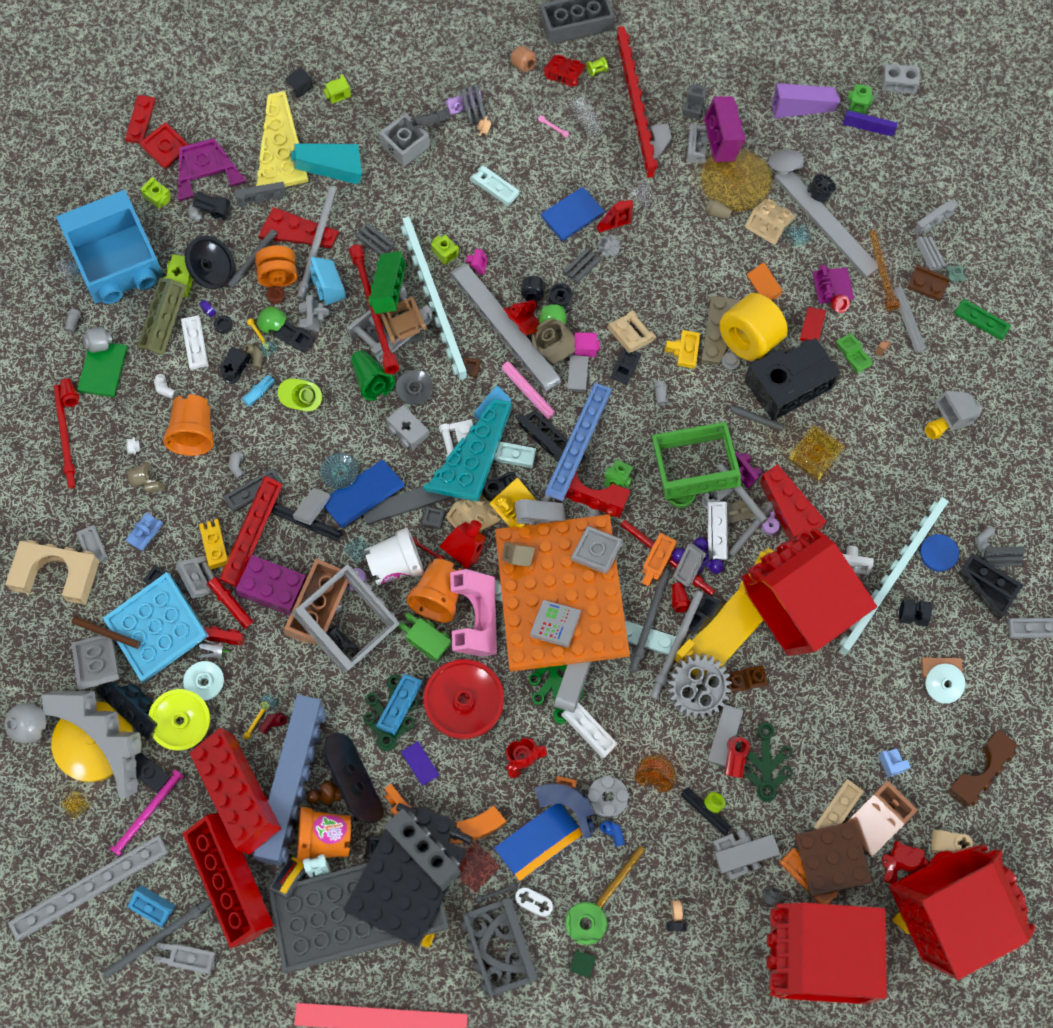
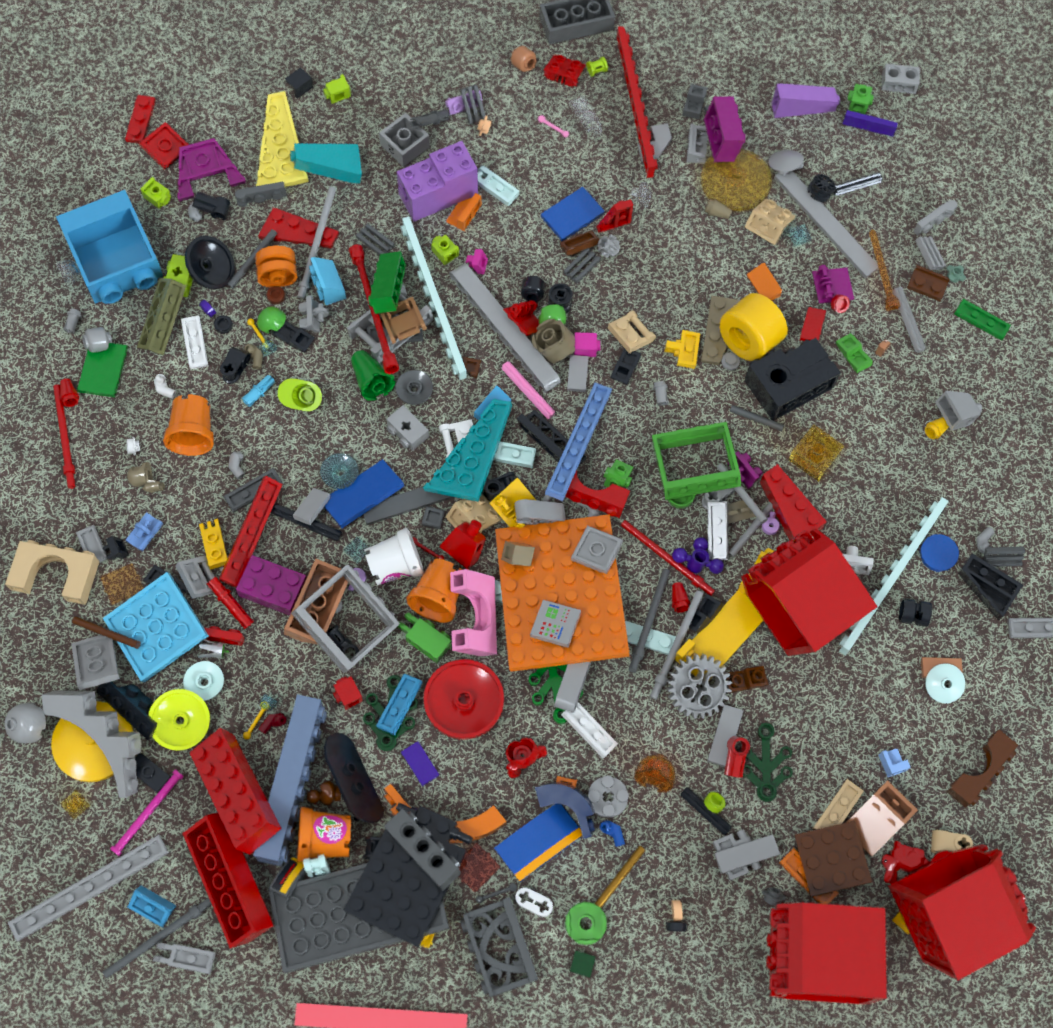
orange hinge [641,533,678,587] -> none
light grey tile [673,543,706,587] -> none
none -> clear orange piece [100,563,143,605]
none -> black tile [102,536,129,560]
none -> red brick [332,676,363,710]
none -> medium lavender piece [397,141,478,221]
none -> orange panel [446,193,482,231]
none -> reddish brown tile [560,230,599,256]
none -> axle [833,172,883,196]

